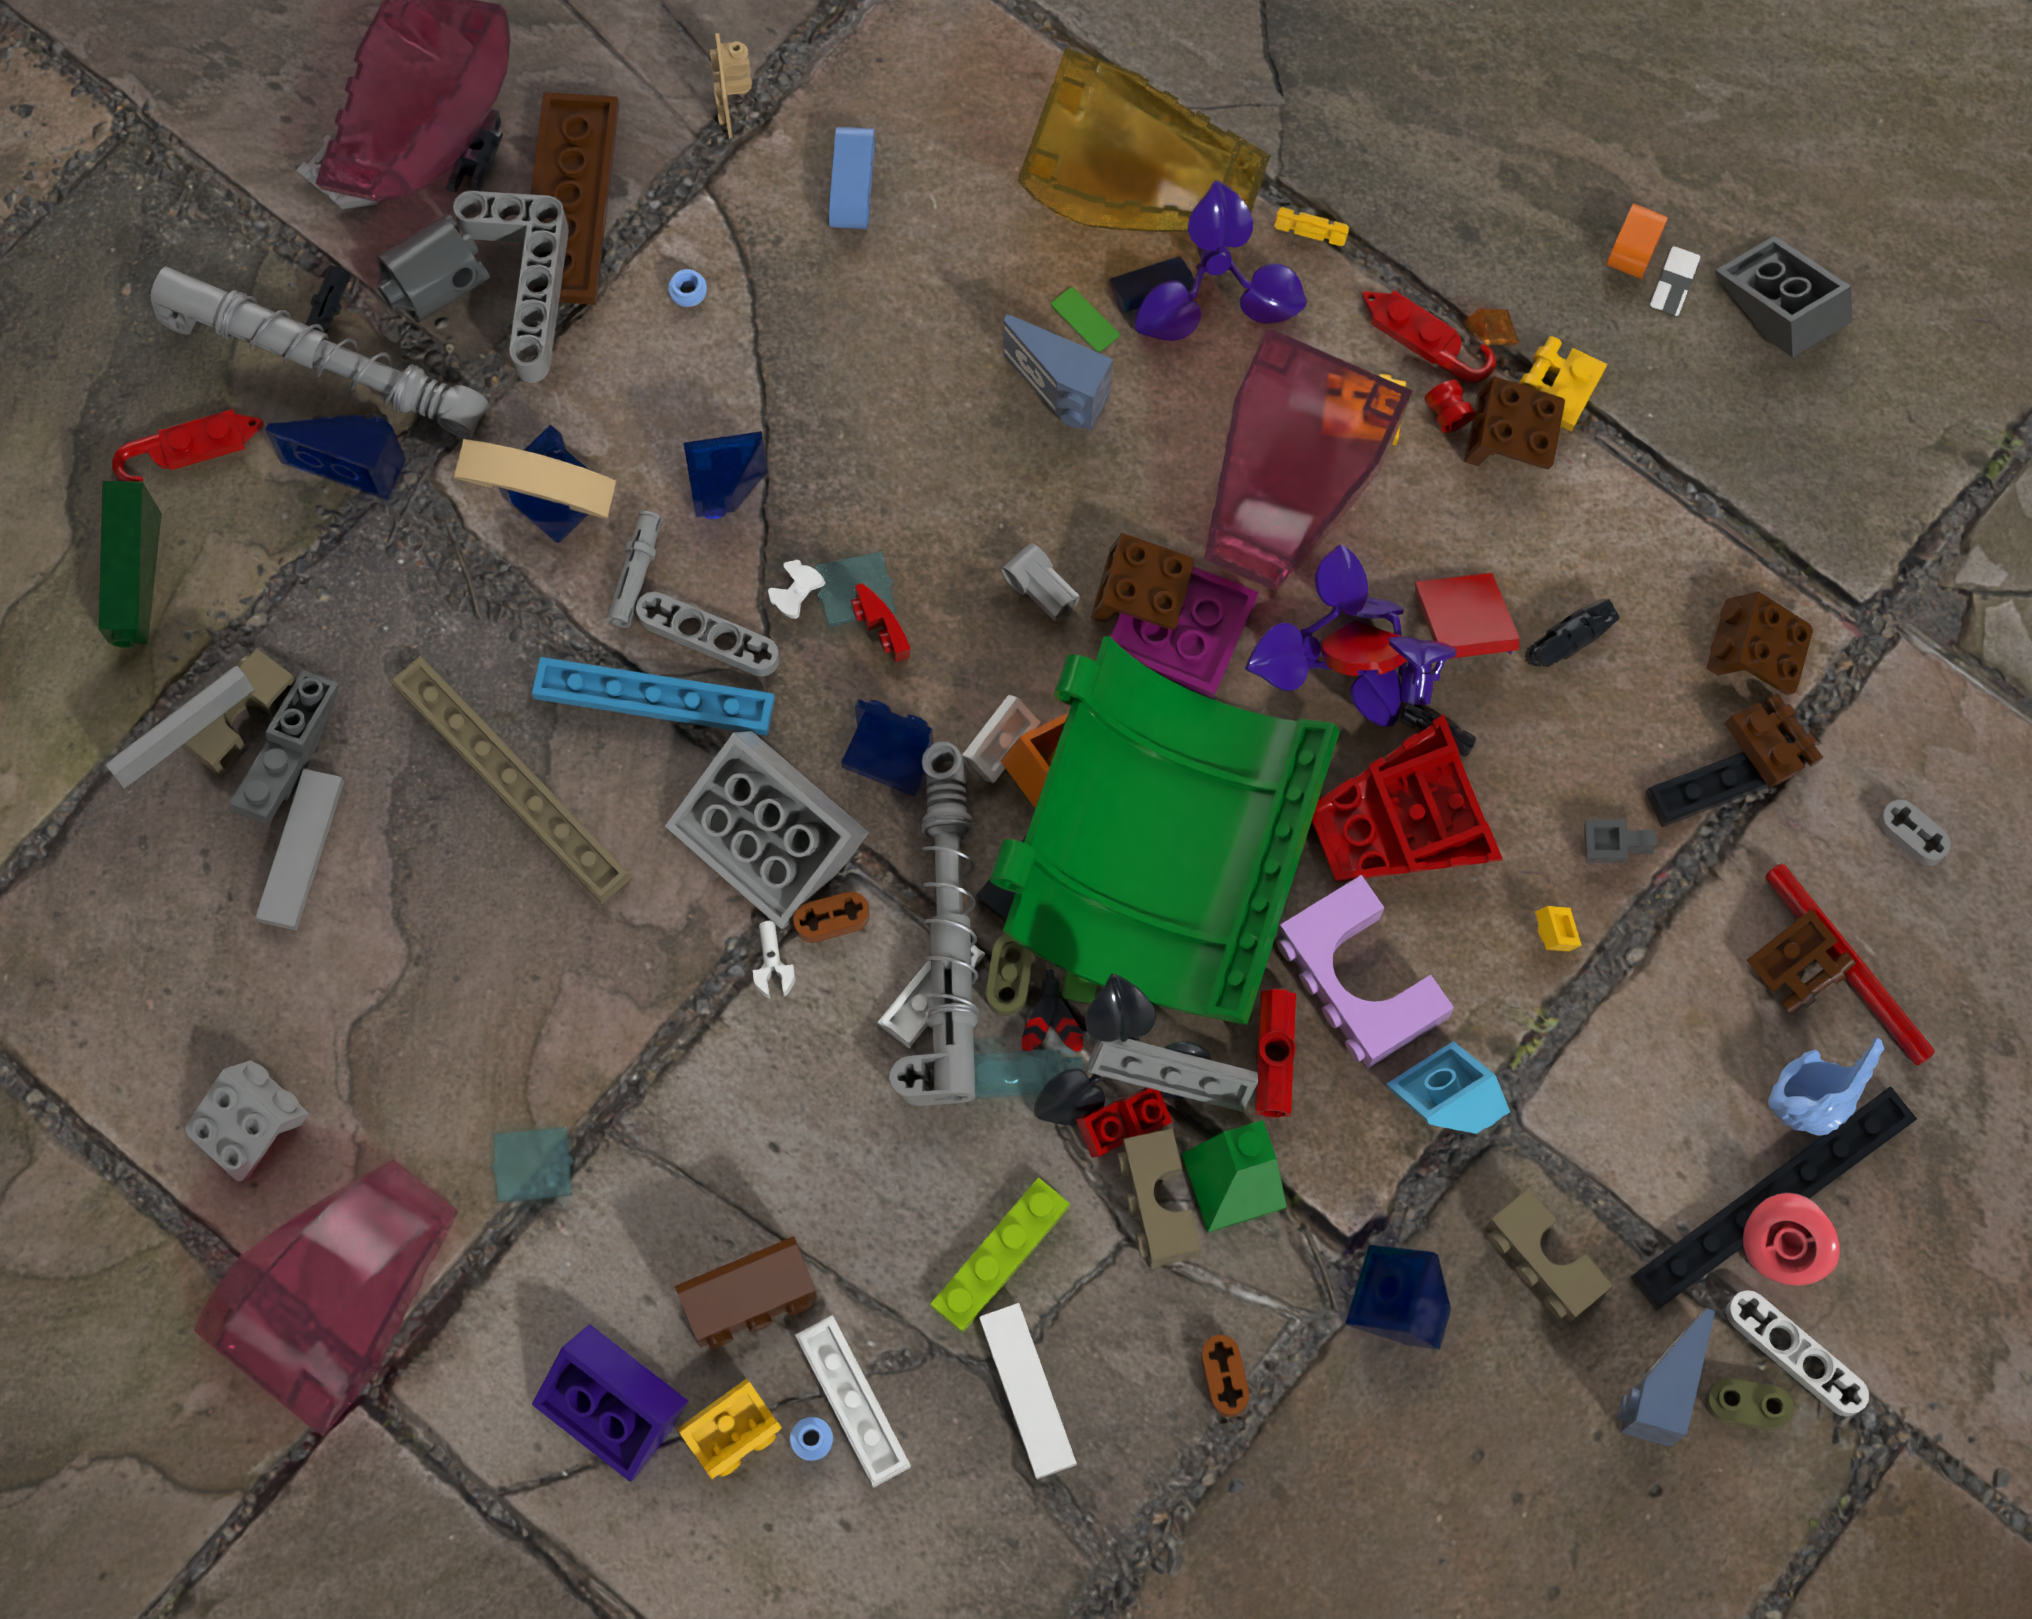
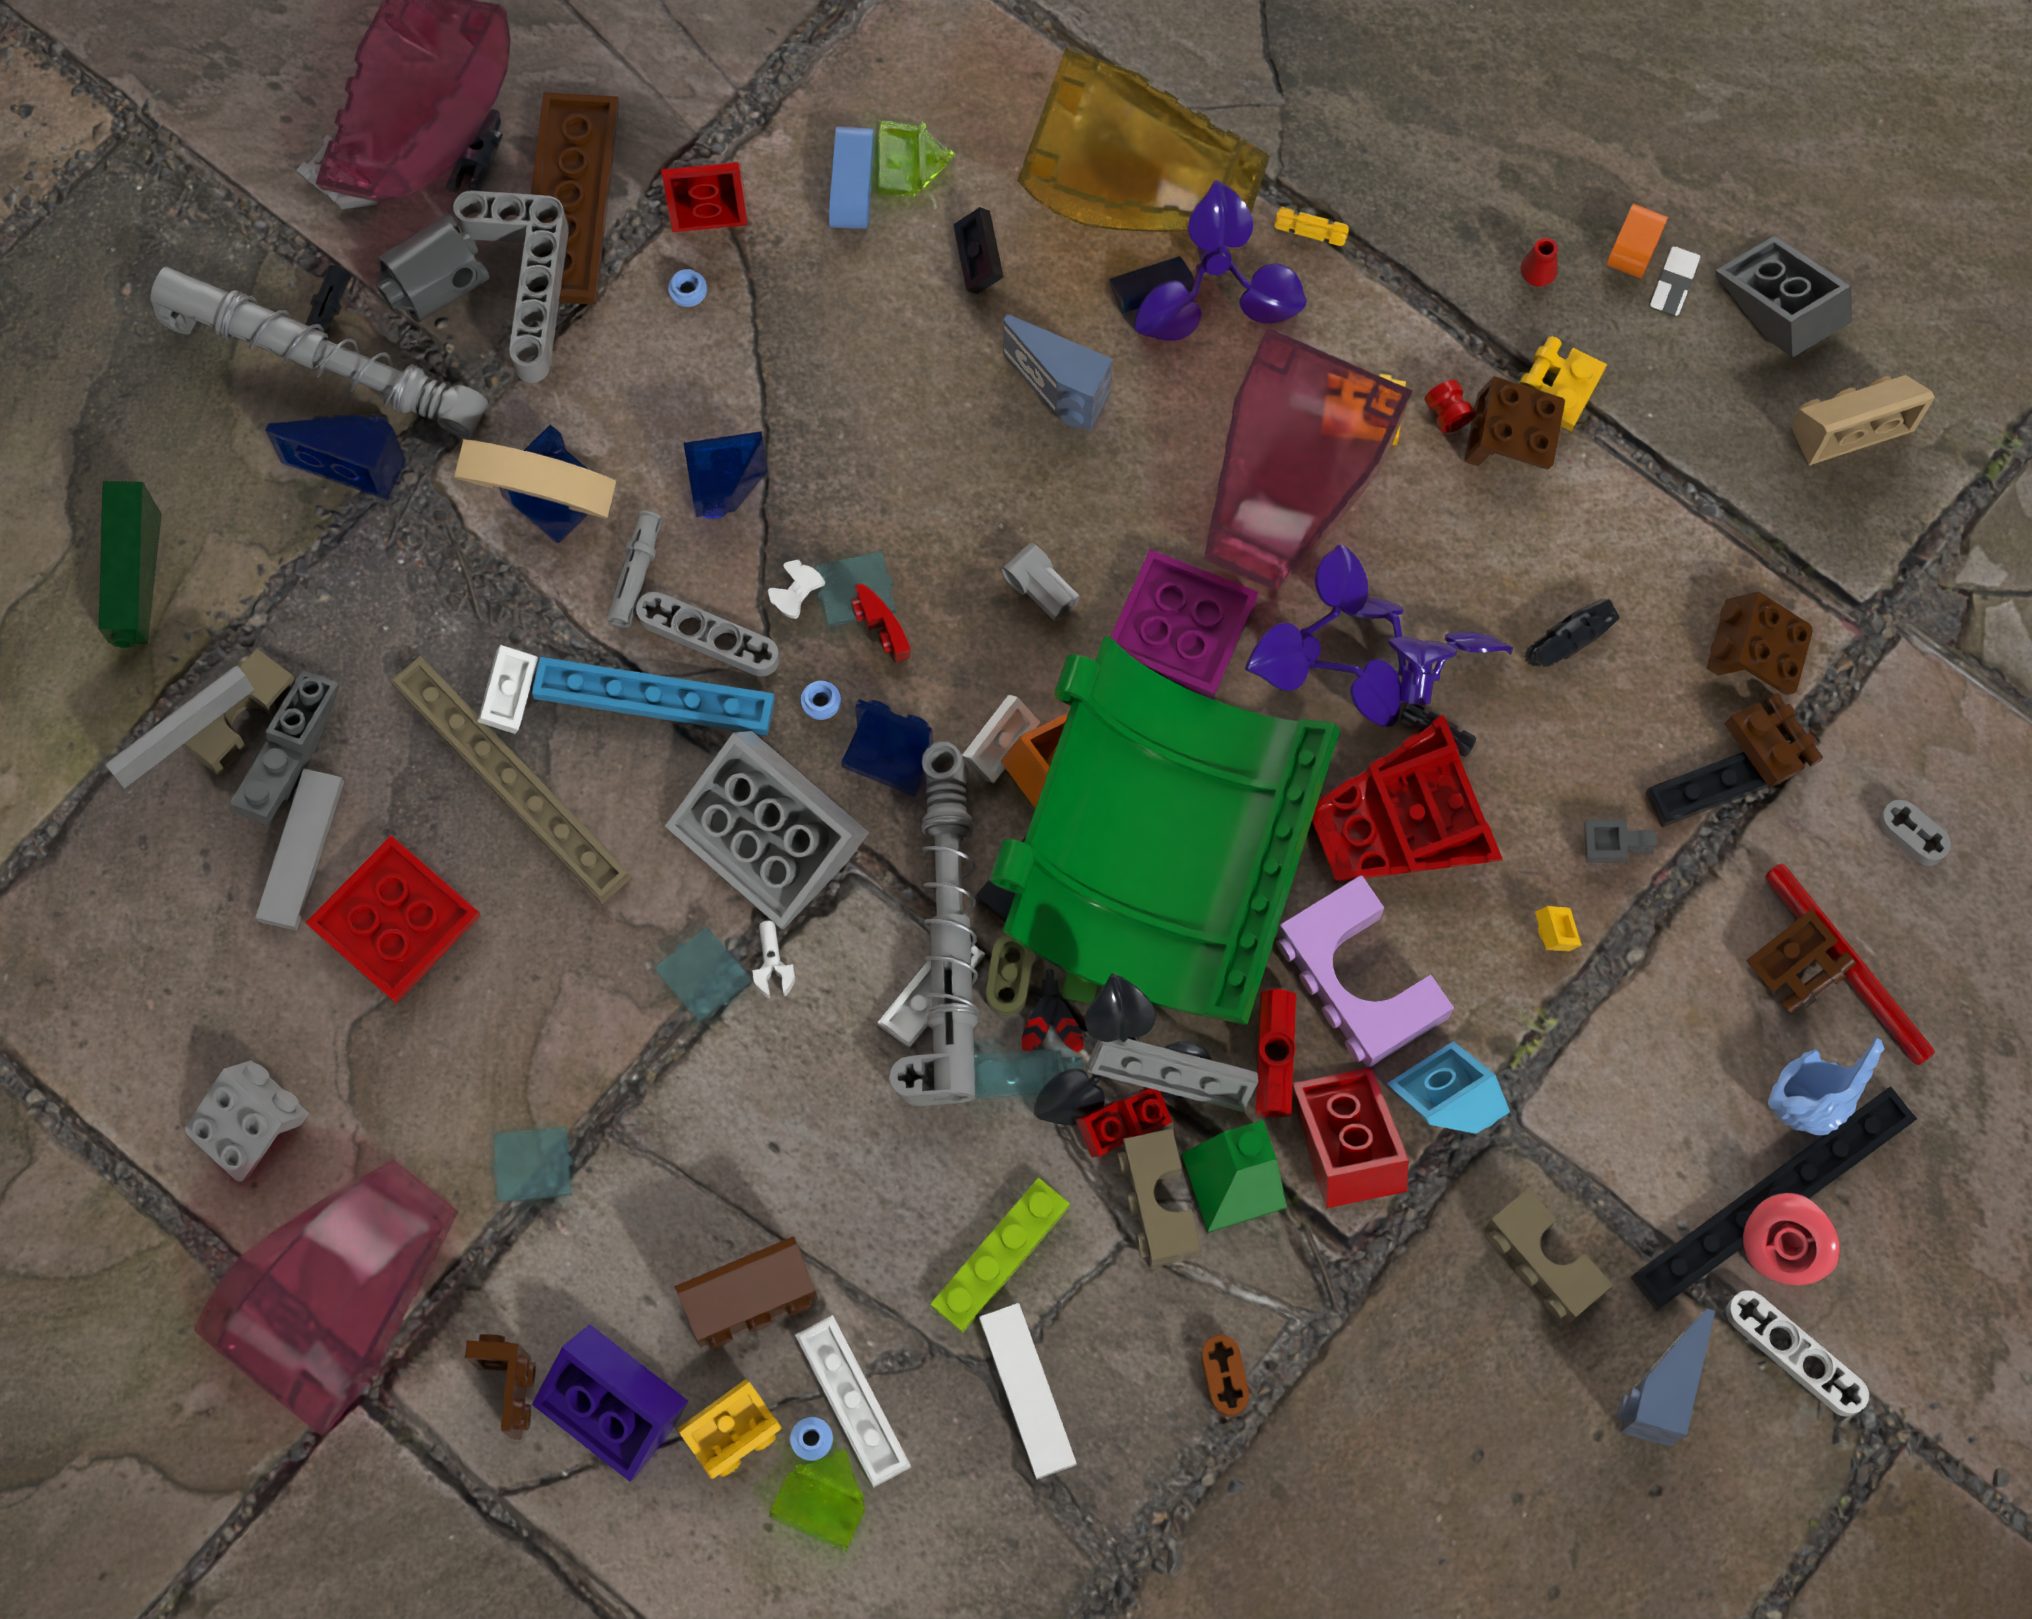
red plate [112,409,265,482] -> none
tan hinge [710,33,752,138] -> none
dark orange beam [793,892,870,943] -> none
bright green sticker [1051,287,1120,352] -> none
reddish brown bracket [1091,533,1195,630] -> none
red tile [1322,620,1407,676] -> none
clear blue slope [1345,1245,1451,1350] -> none
red plate [1362,290,1496,382] -> none
red tile [1415,573,1520,659] -> none
clear orange slope [1464,308,1519,346] -> none
olive plate [1705,1378,1794,1431] -> none
none -> red plate [305,835,481,1004]
none -> reddish brown bracket [465,1334,536,1440]
none -> white plate [477,645,538,734]
none -> clear light blue piece [655,927,752,1023]
none -> red slope [661,162,748,233]
none -> clear neon green slope [769,1448,866,1552]
none -> light blue plate [801,681,841,720]
none -> clear neon green slope [876,120,956,196]
none -> black plate [953,207,1004,294]
none -> red slope [1292,1067,1409,1208]
none -> red cone [1520,238,1558,287]
none -> tan slope [1791,375,1935,465]

